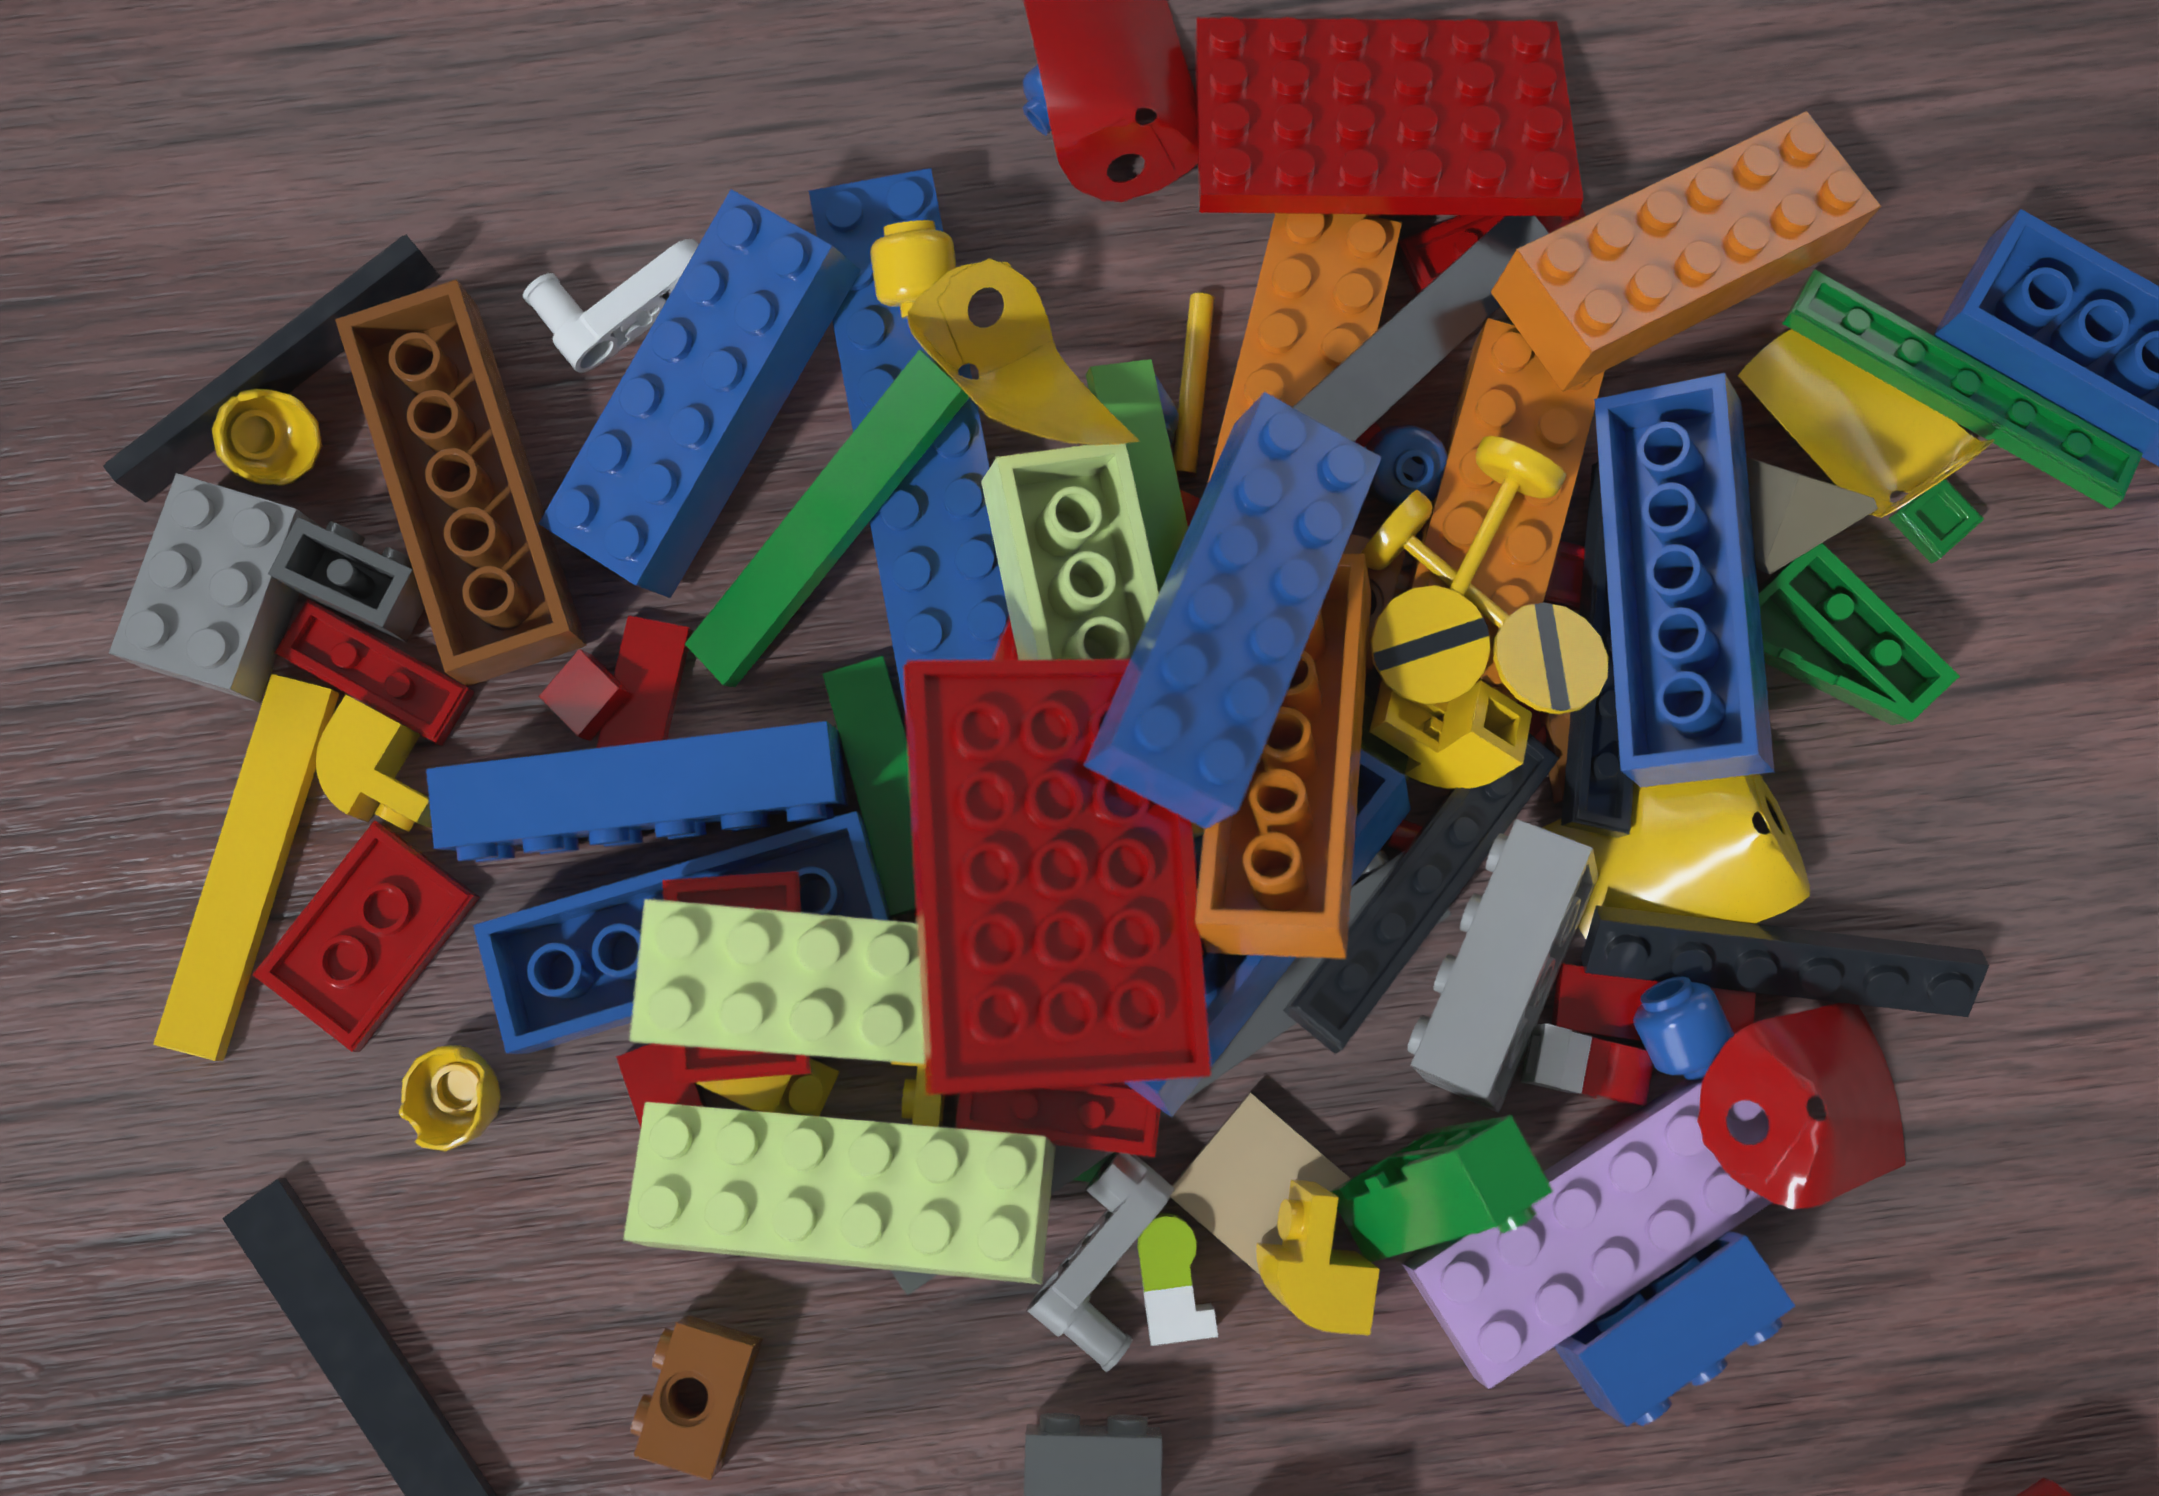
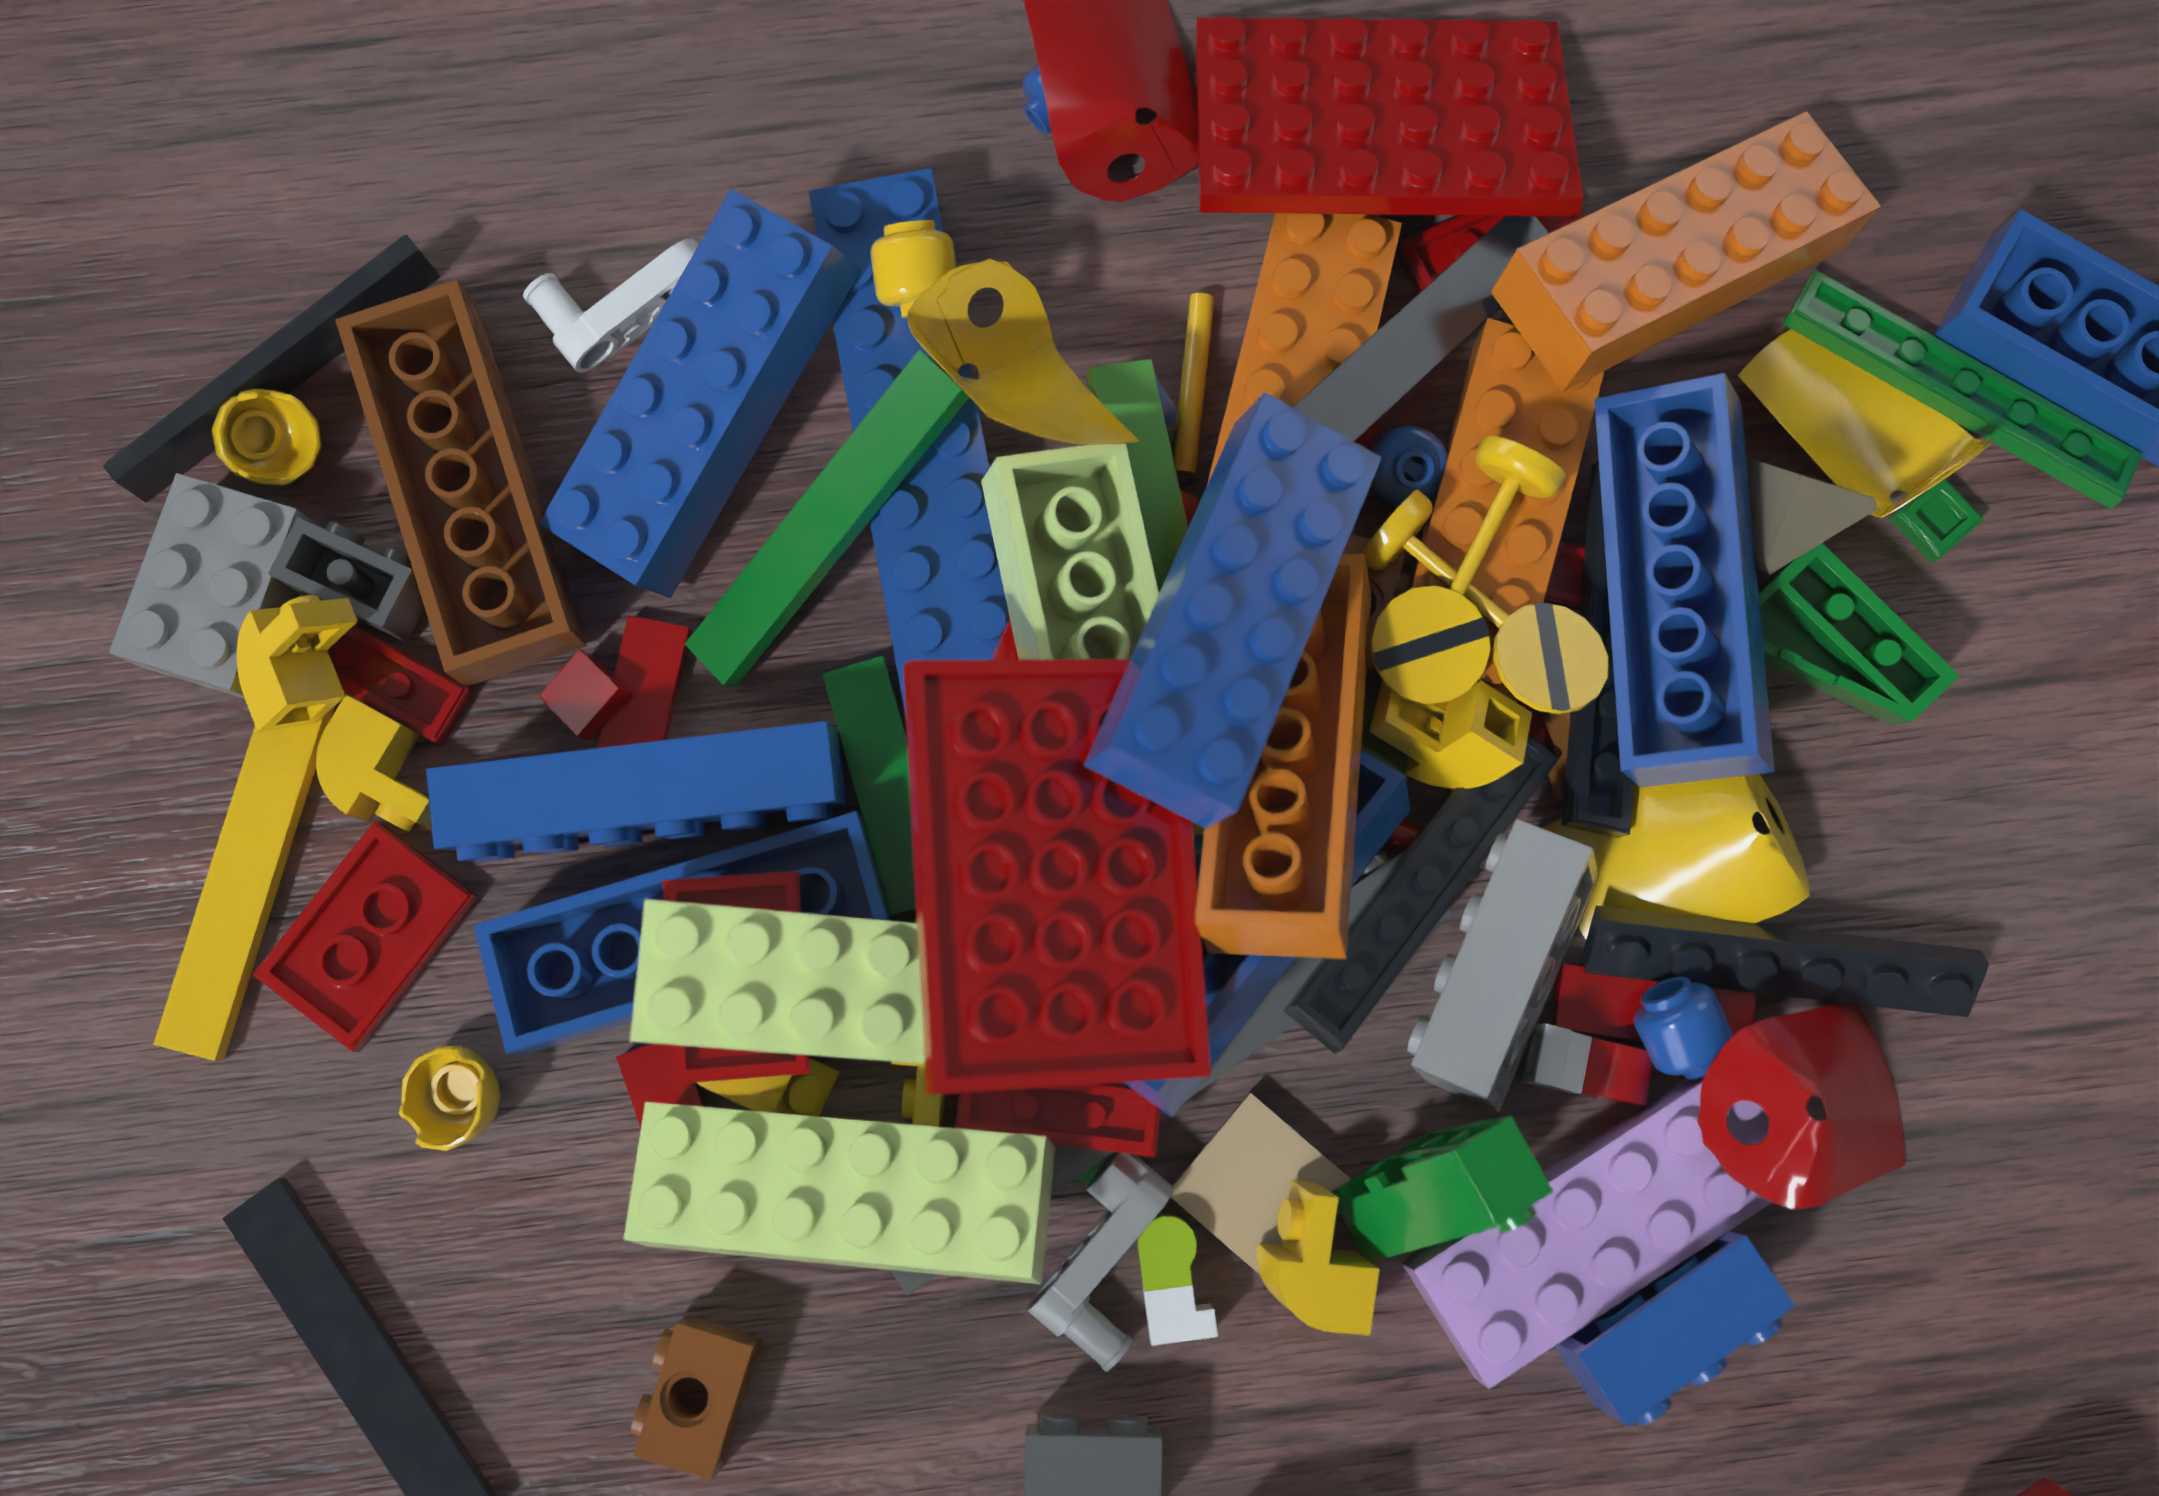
none -> yellow brick [236,595,357,732]

